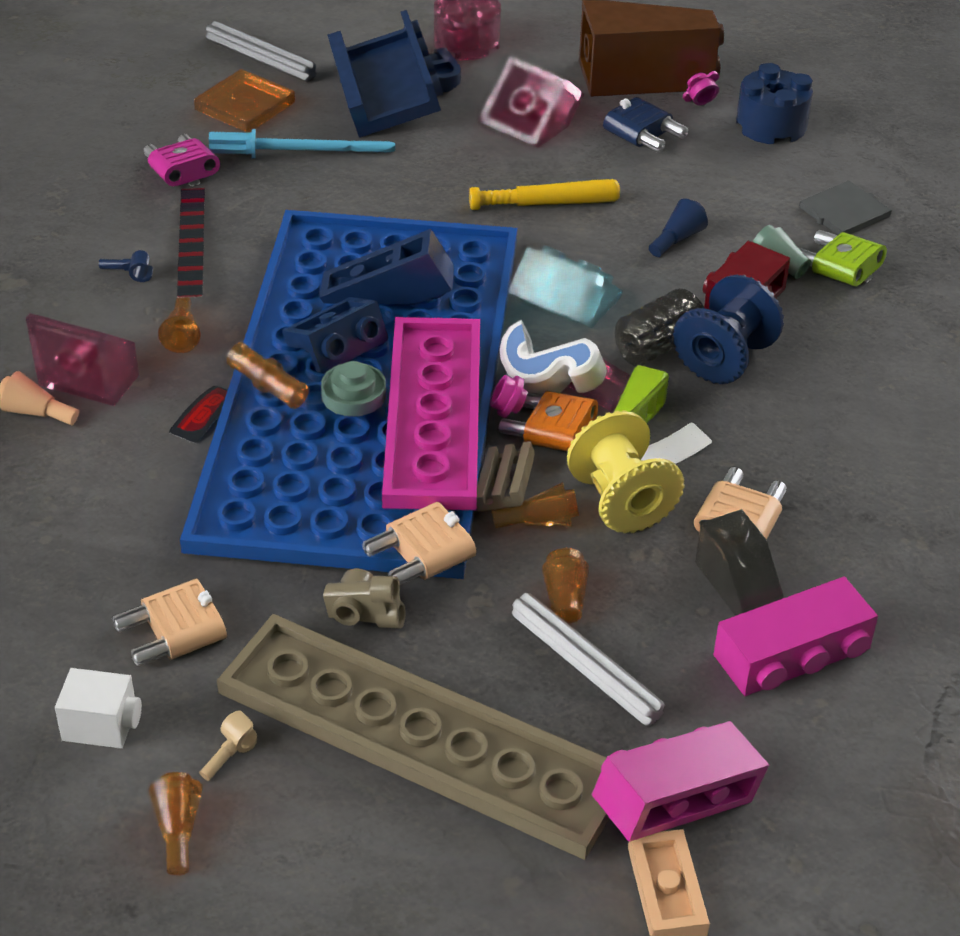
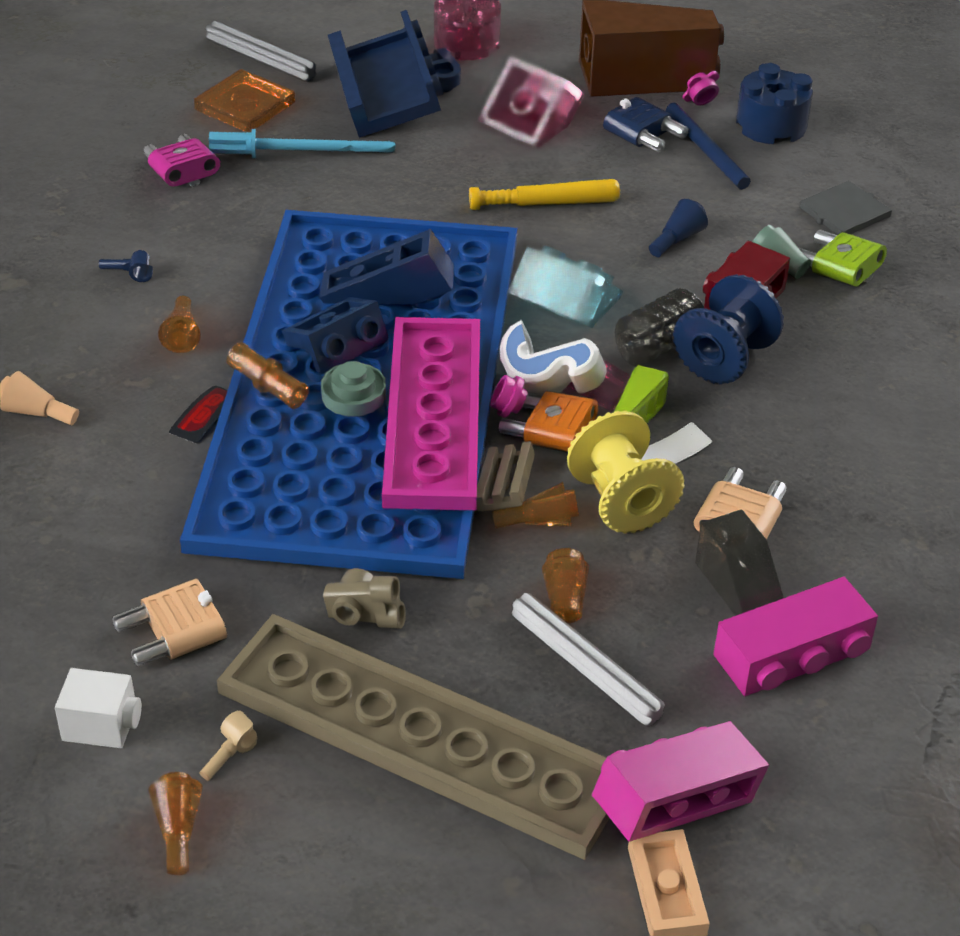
clear pink slope [26,313,139,406] -> none
black sticker [177,188,205,298] -> none
light nougat piece [362,502,476,585] -> none
none -> dark blue bar [666,103,751,190]

